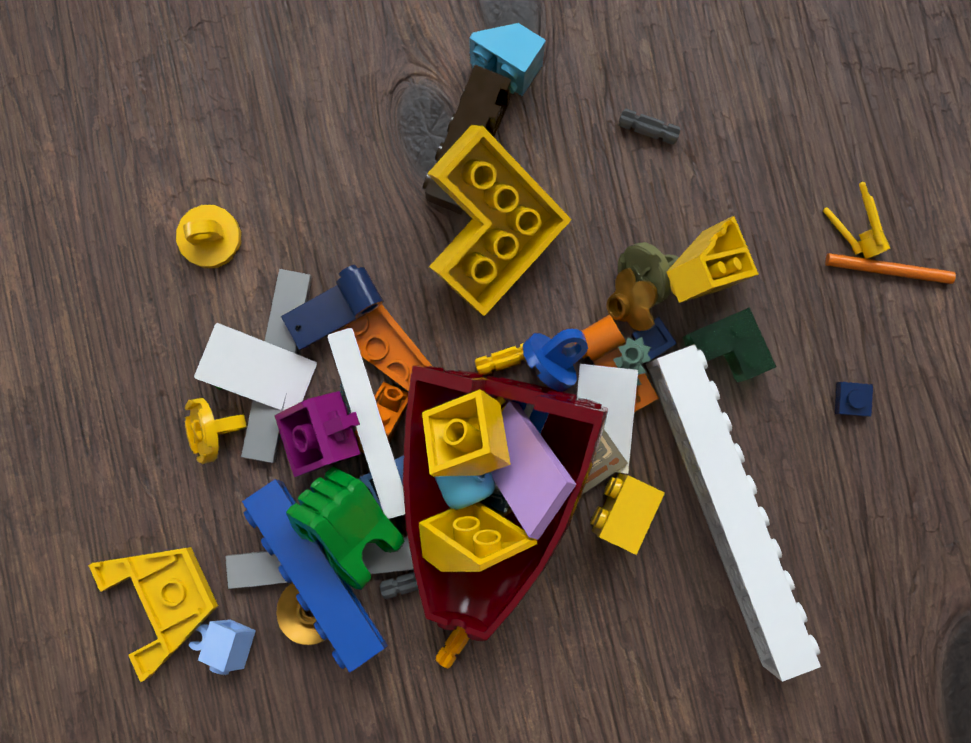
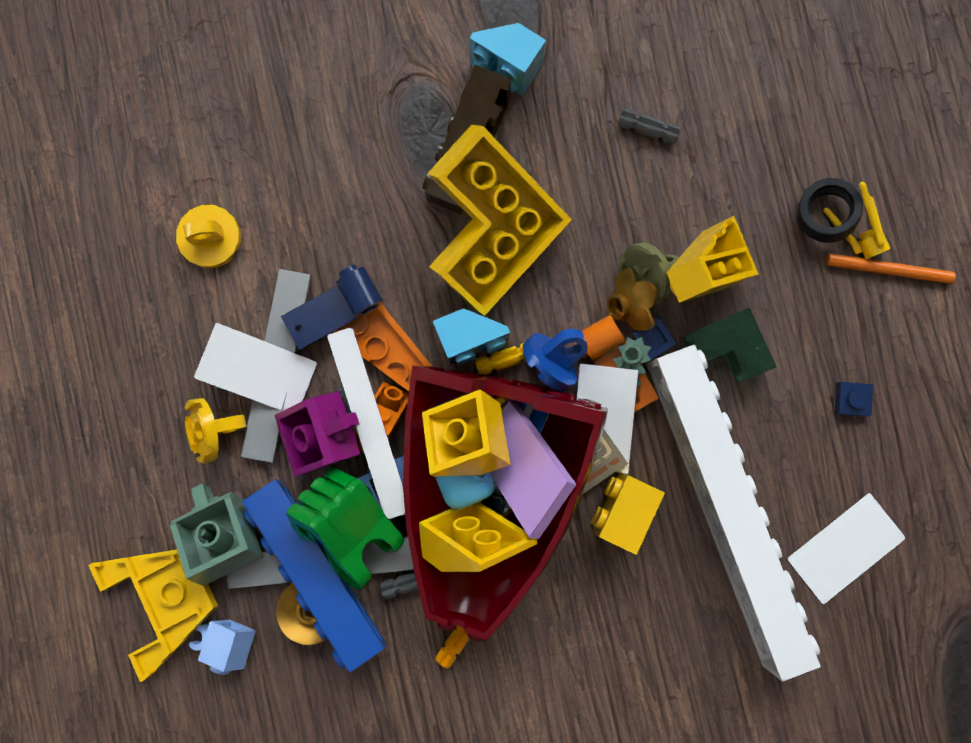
none -> sand green hinge [170,483,263,586]
none -> medium azure slope [433,308,510,366]
none -> white sticker [788,493,905,604]
none -> black tyre [797,178,863,243]

